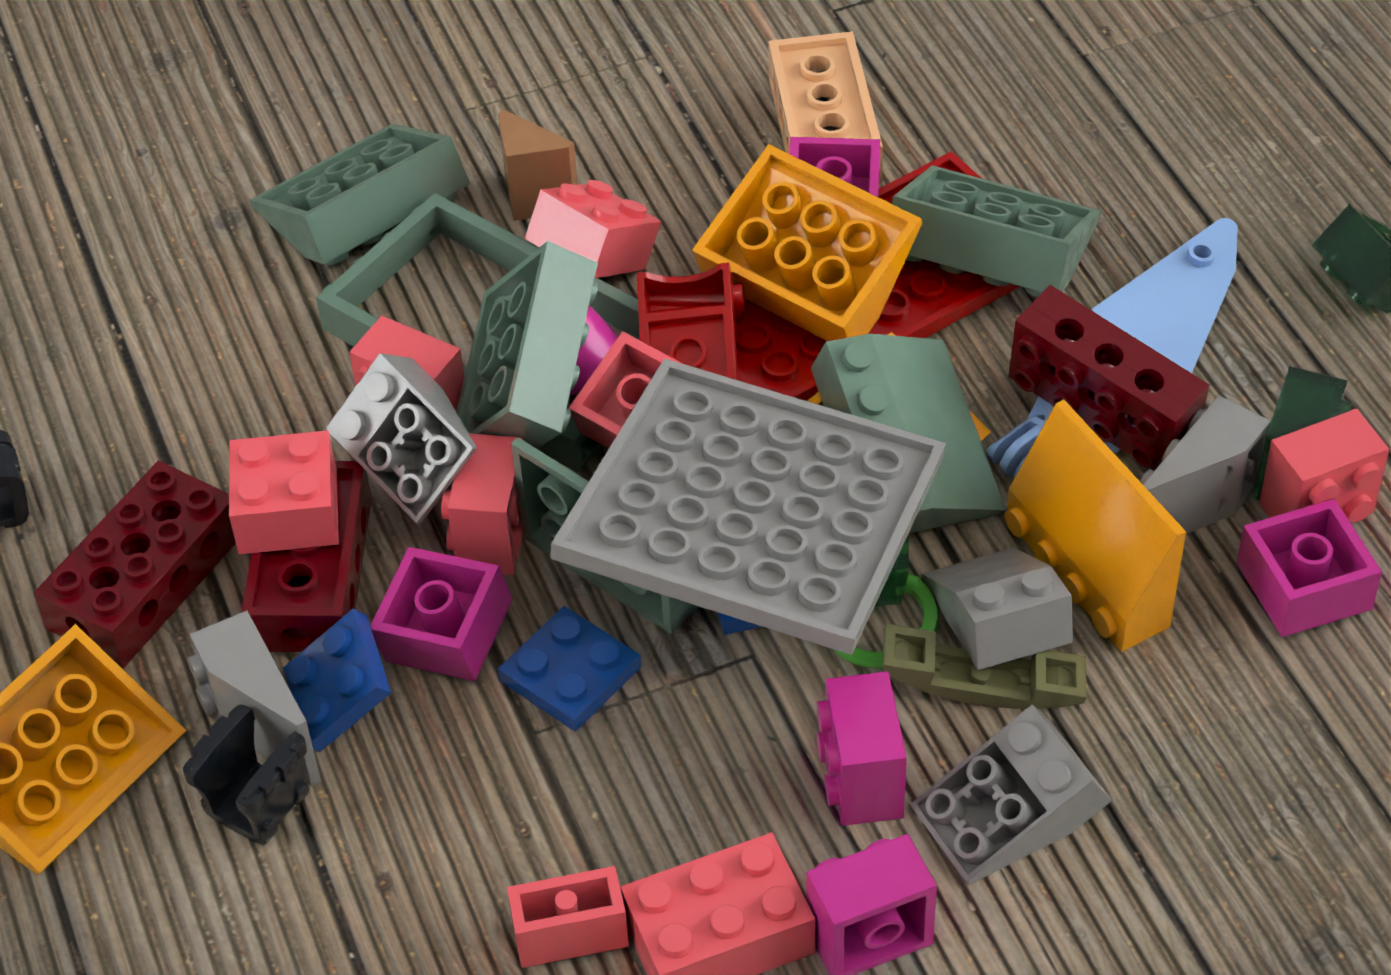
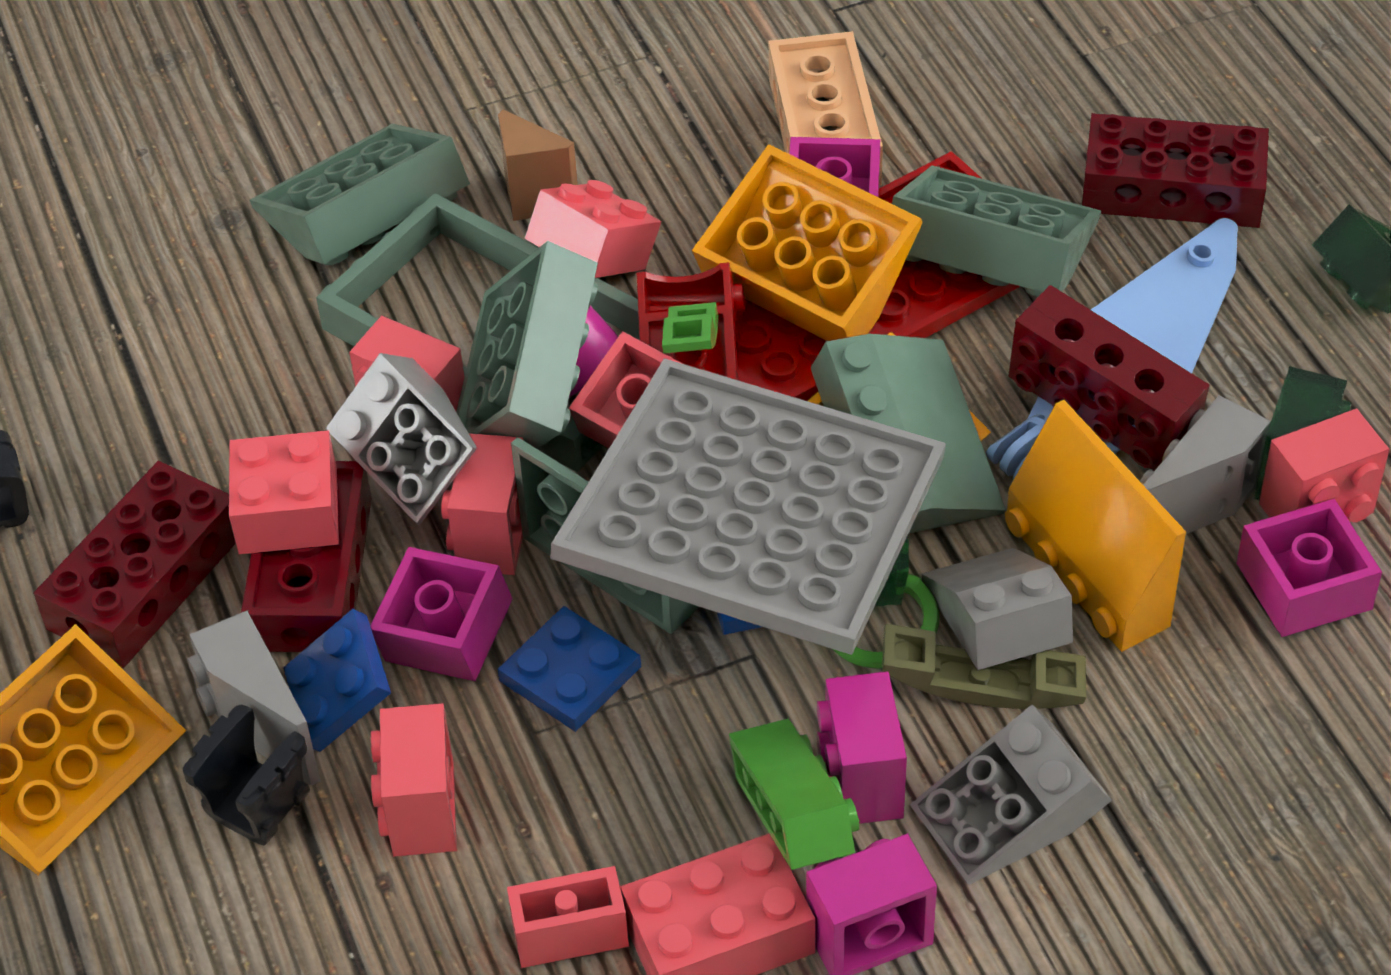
none -> coral brick [371,703,457,857]
none -> bright green slope [662,302,718,353]
none -> bright green brick [729,718,859,870]
none -> dark red brick [1082,113,1269,228]

